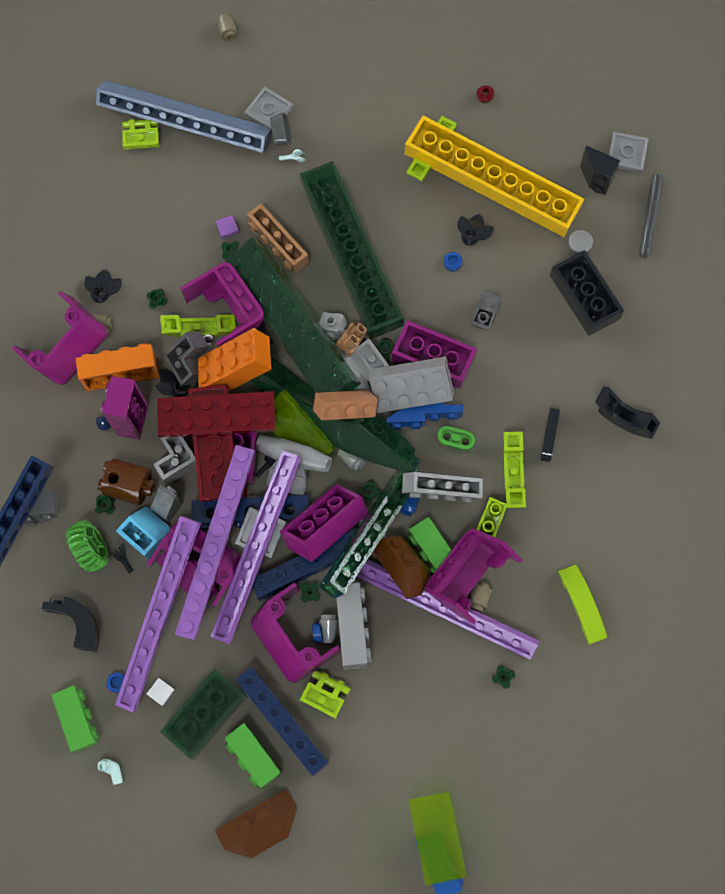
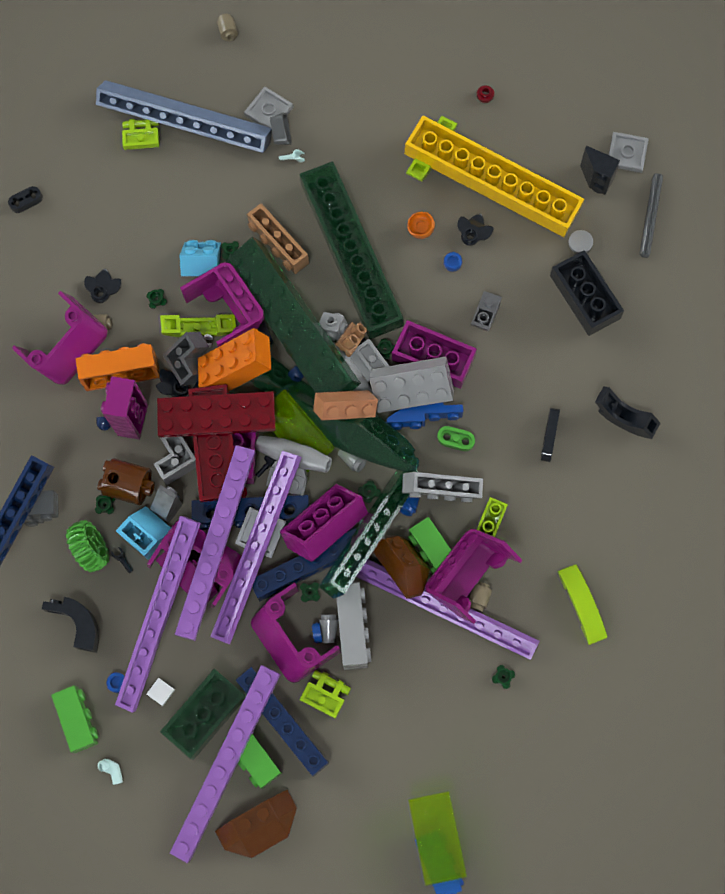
medium lavender tile [215,215,239,239] -> none
lime slope [503,432,526,508] -> none
none -> black beam [8,186,43,213]
none -> medium lavender plate [170,665,281,863]
none -> medium azure slope [180,240,221,276]
none -> dark blue hinge [288,365,304,382]
none -> orange hair [407,212,435,239]

